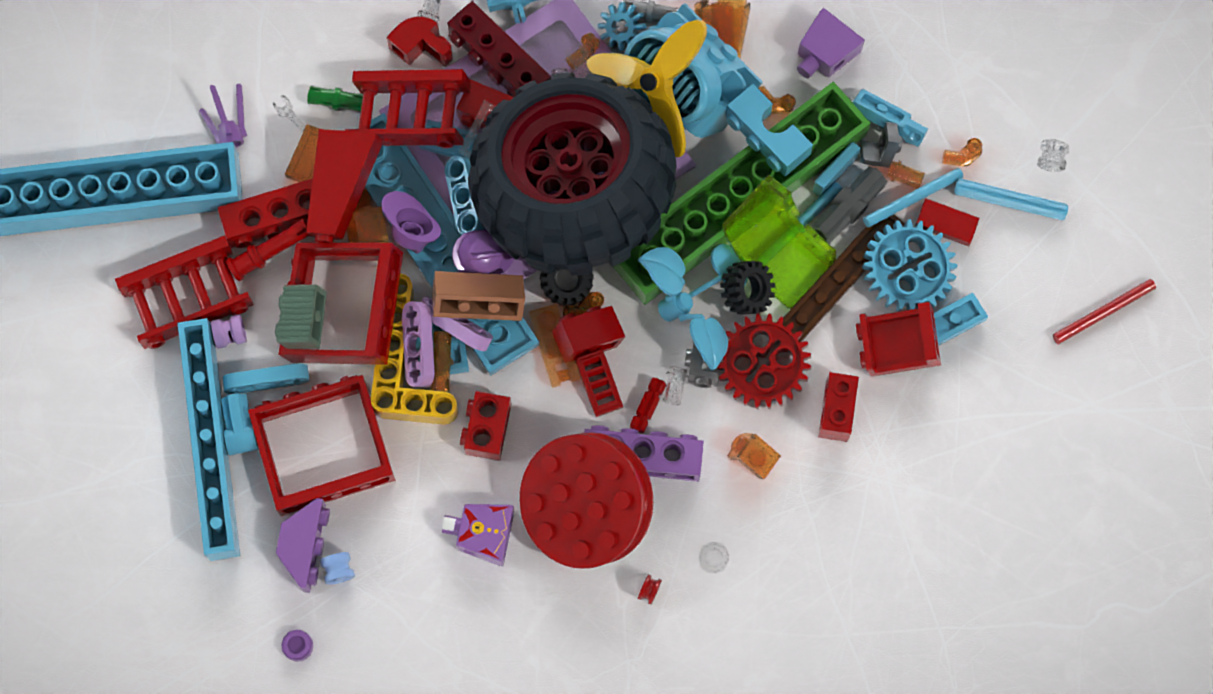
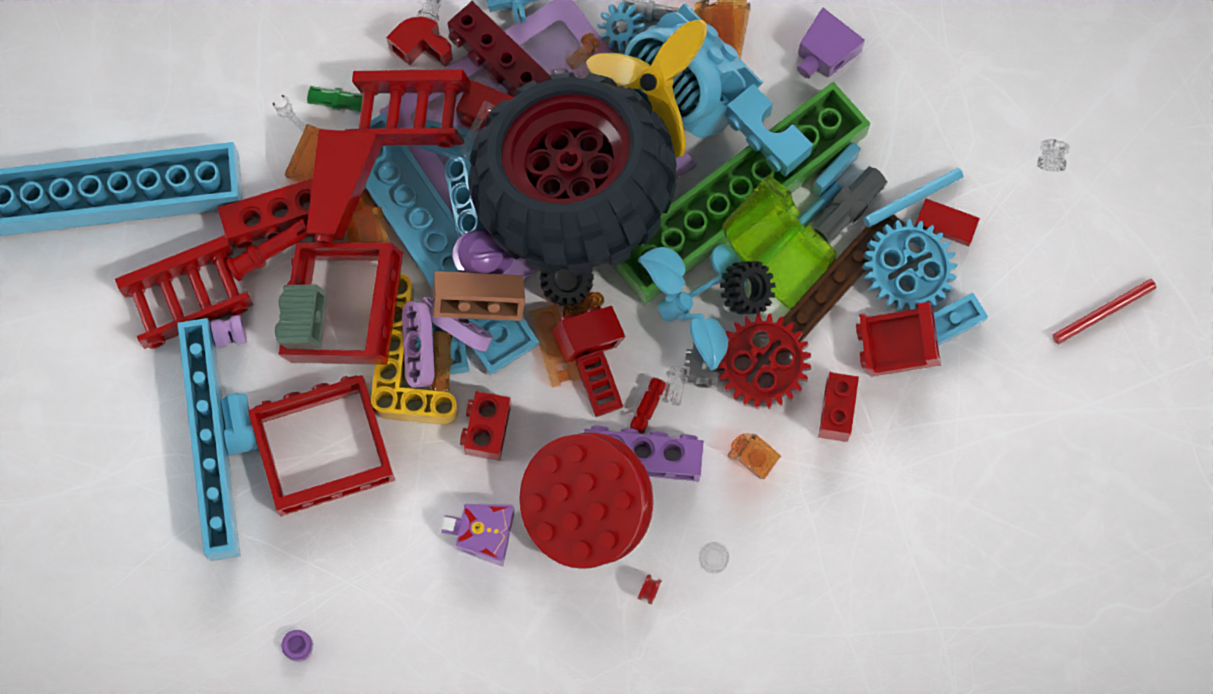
medium lavender plant [199,83,247,148] -> none
medium azure beam [223,364,310,394] -> none
medium lavender slope [276,498,330,593] -> none
light blue wheel [320,552,355,585] -> none
medium lavender piece [381,191,441,254] -> none
clear orange arm [758,86,796,114] -> none
medium azure hinge [852,89,928,147] -> none
flat silver bracket [860,122,903,168] -> none
clear orange pin [886,160,925,189] -> none
clear orange arm [942,138,983,167] -> none
medium azure axle [954,178,1068,220] -> none

